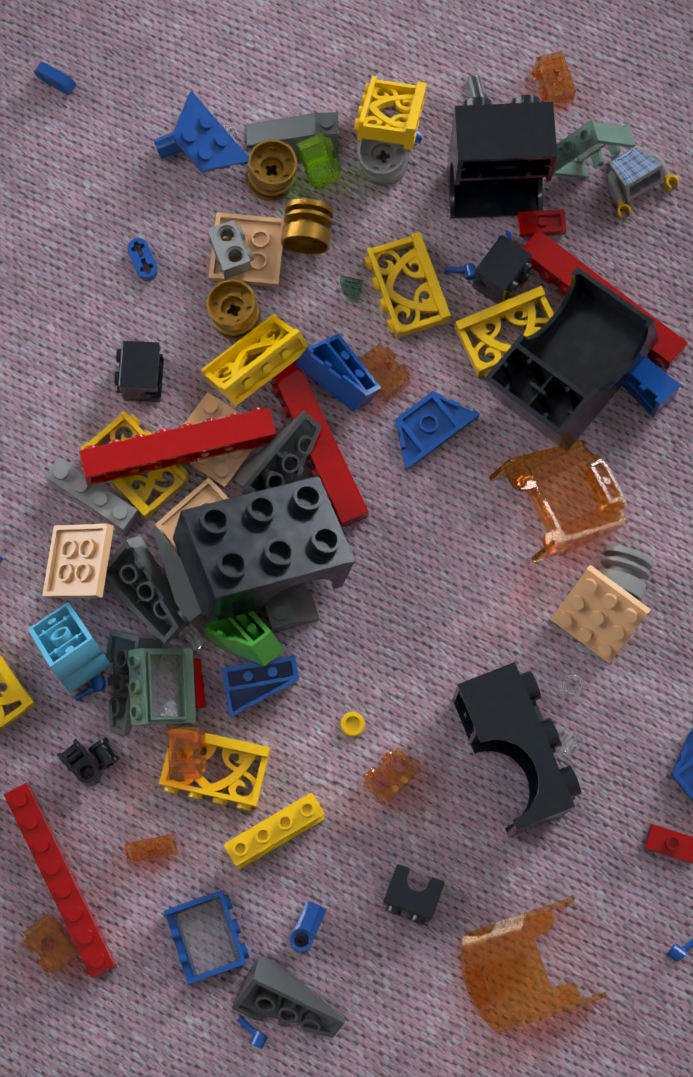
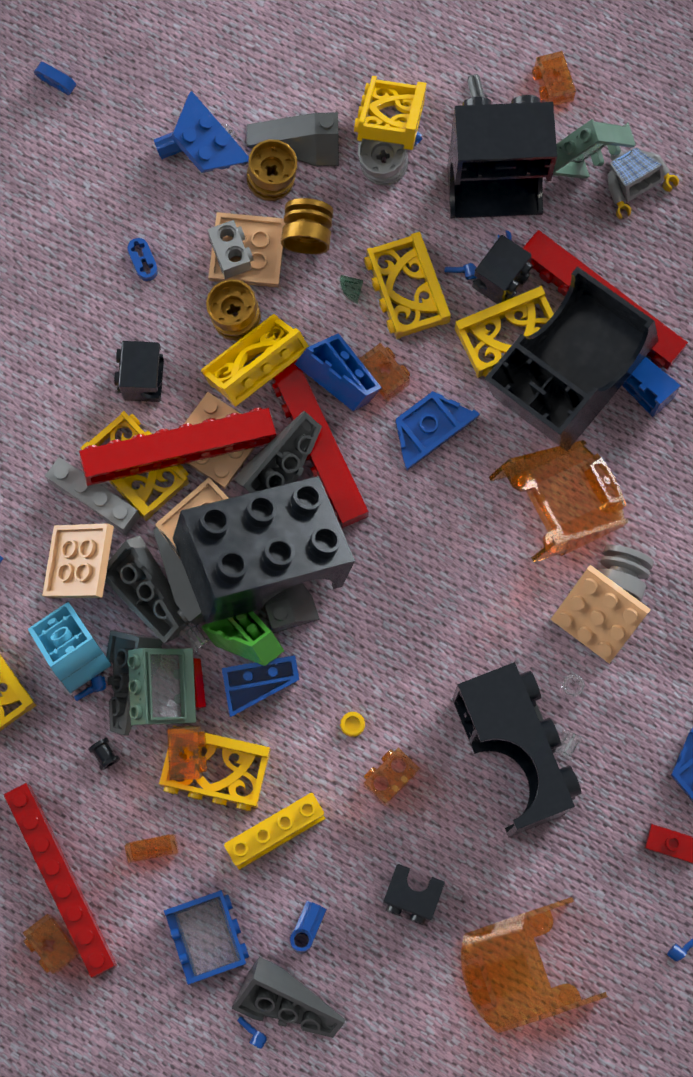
black piece [56,739,101,786] -> none
clear neon green brick [296,133,341,190] -> none
red plate [517,209,566,237] -> none

